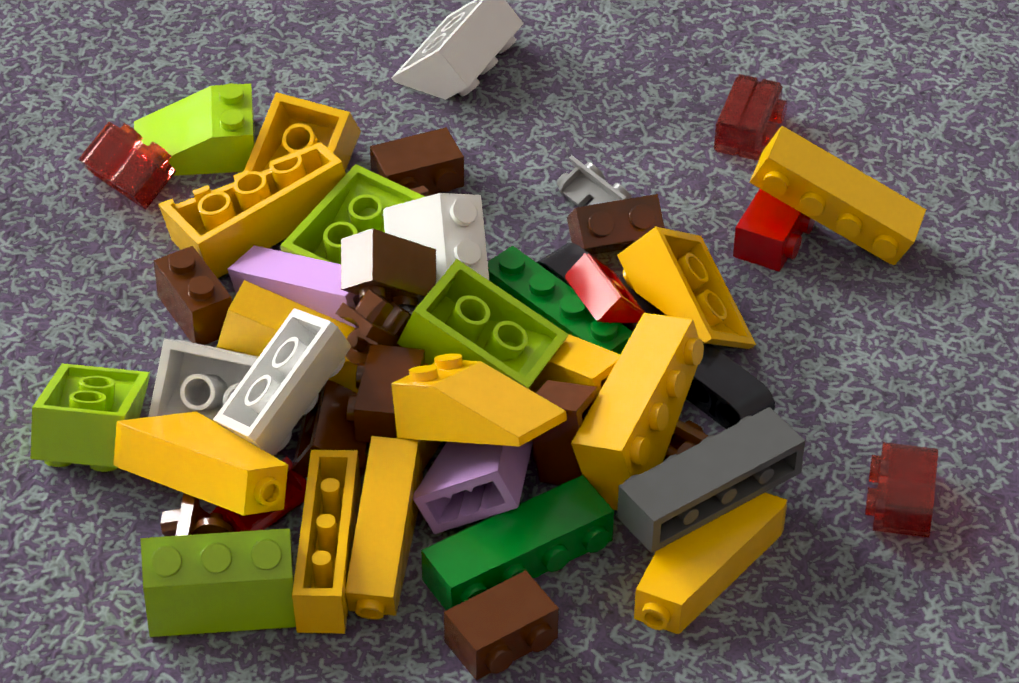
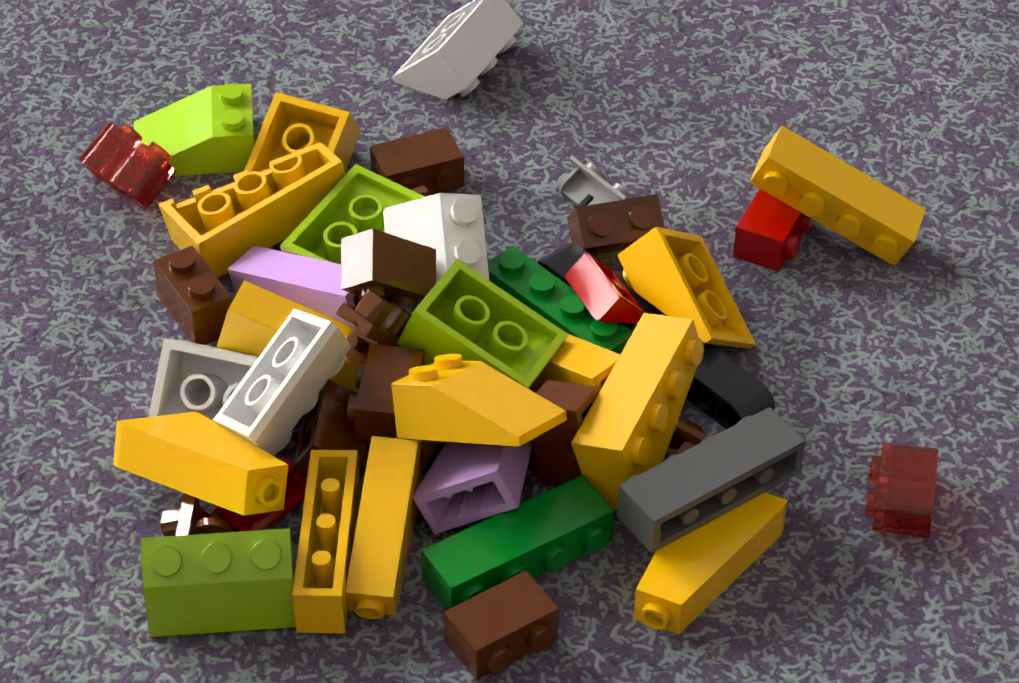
lime slope [30,363,150,472] -> none
clear red brick [714,74,787,161] -> none

